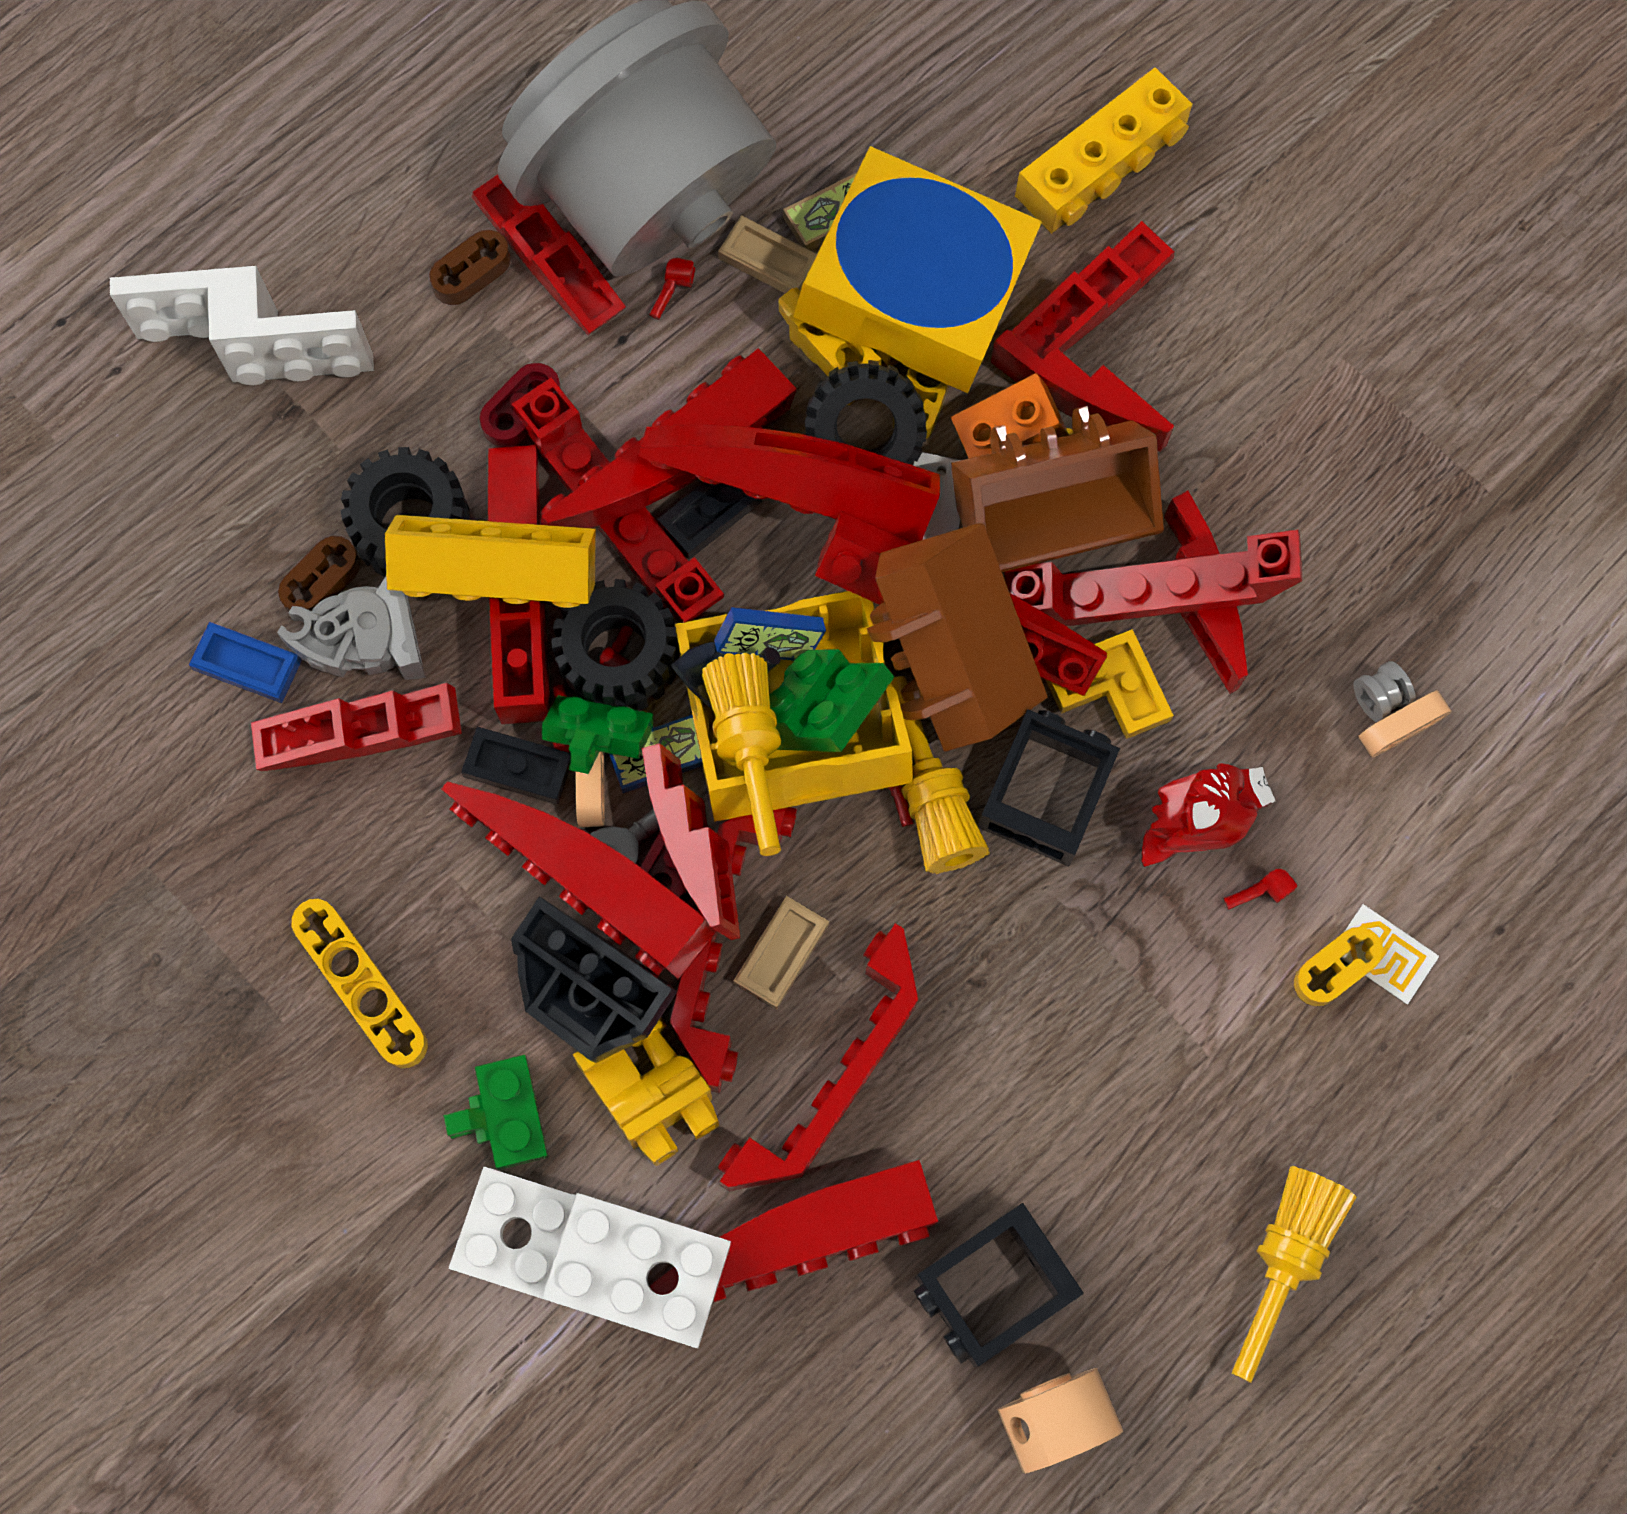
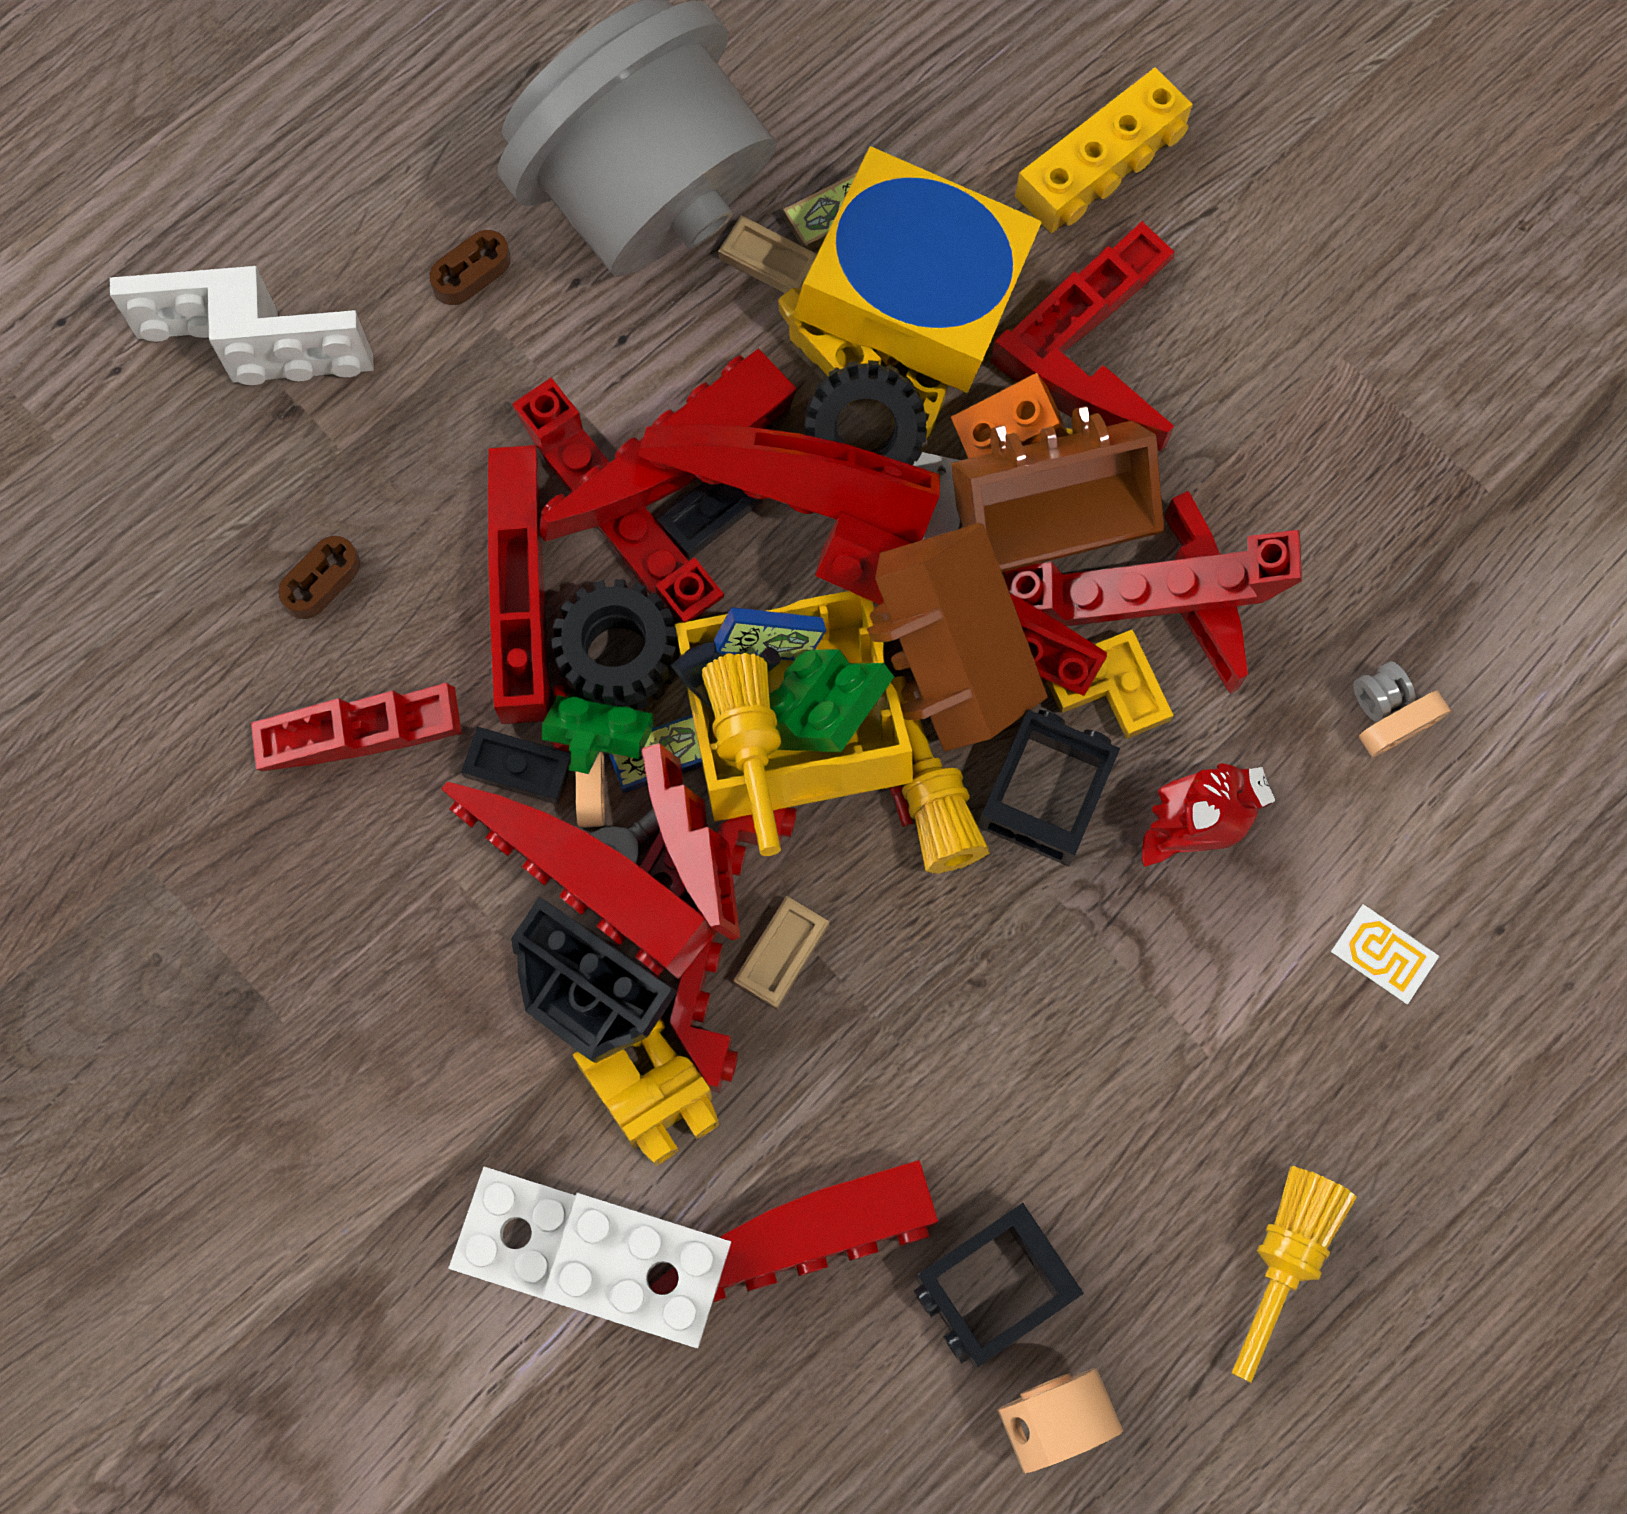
blue tile [189,622,302,703] -> none
light grey piece [277,577,426,680] -> none
yellow beam [292,899,428,1068] -> none
black tyre [340,447,471,577] -> none
yellow brick [385,515,596,608] -> none
green hinge [443,1055,549,1170] -> none
red slope [471,174,626,336] -> none
dark red plate [480,363,561,447] -> none
red hand [600,626,633,667] -> none
red hand [649,257,695,320] -> none
red slope [718,923,918,1192] -> none
red hand [1223,869,1297,910] -> none
yellow beam [1294,927,1383,1006] -> none

